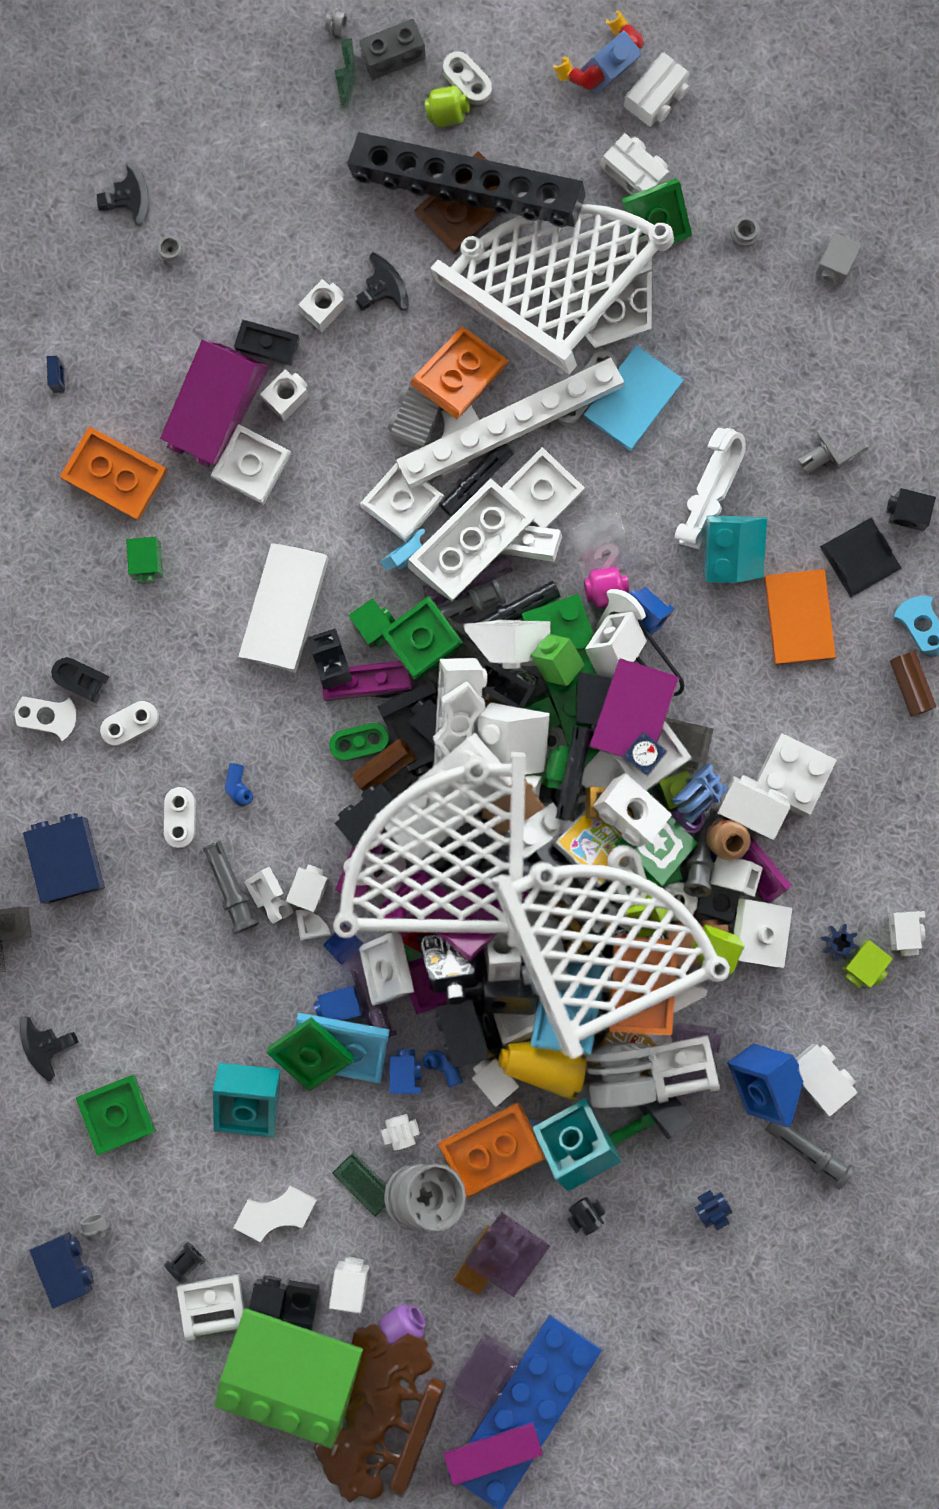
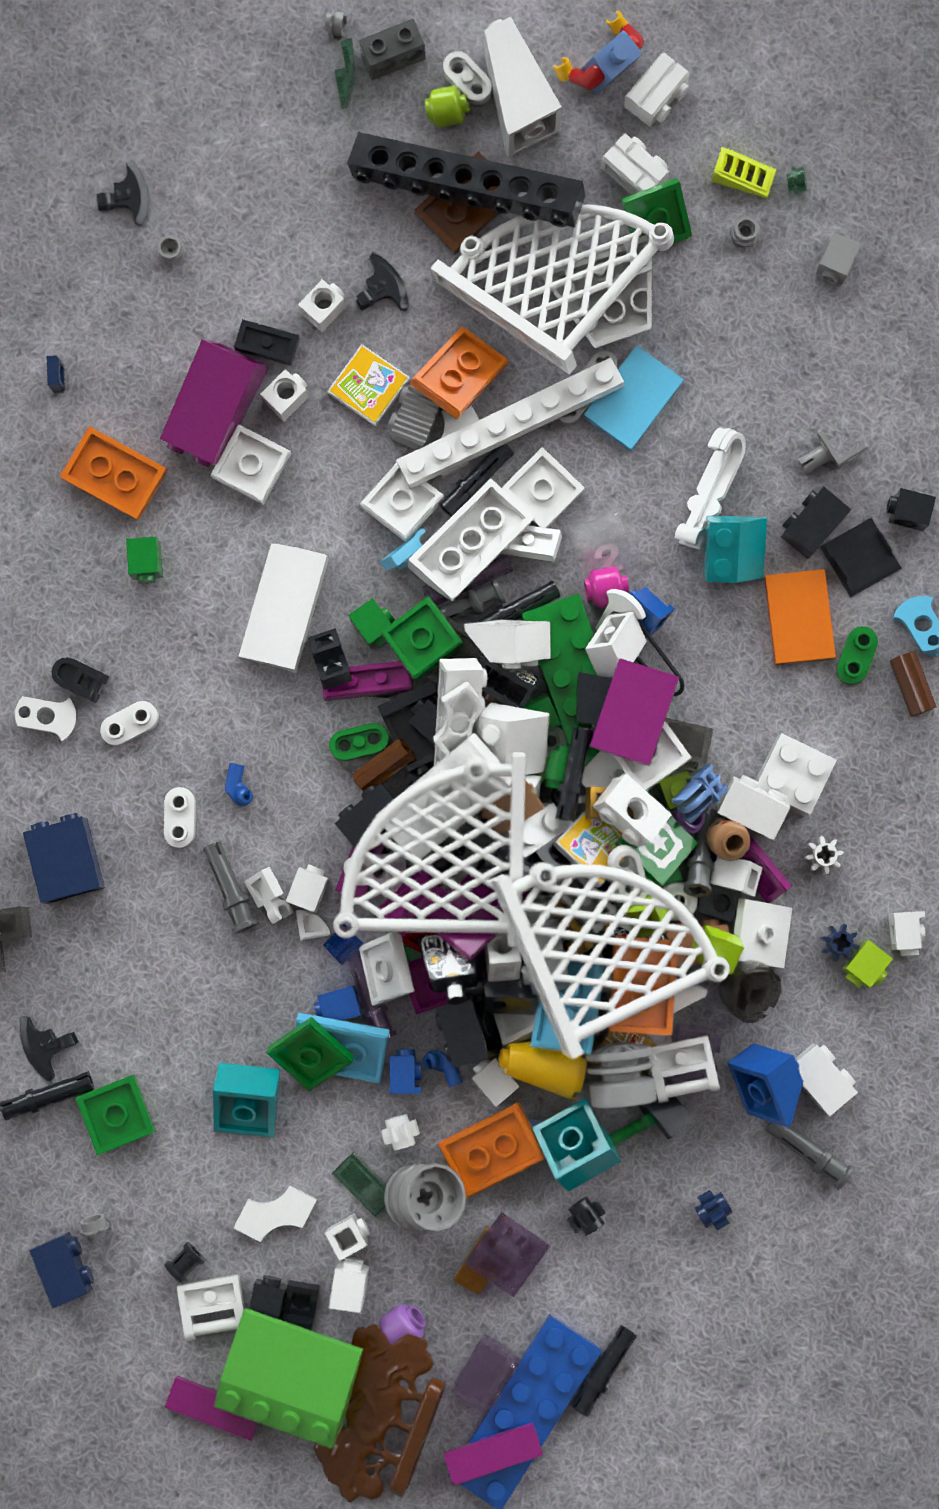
bright green brick [530,634,585,686] -> none
tile [623,732,668,777] -> none
none -> black pin [0,1071,94,1121]
none -> magenta tile [164,1375,258,1441]
none -> white brick [325,1213,371,1261]
none -> tile [327,344,410,427]
none -> white slope [484,17,562,157]
none -> black pin [571,1325,637,1417]
none -> neon yellow slope [711,147,776,199]
none -> clear smoke cylinder [719,960,781,1023]
none -> black brick [781,487,852,560]
none -> clear green plate [786,166,807,195]
none -> white gear [804,836,844,875]
none -> green plate [836,626,878,685]

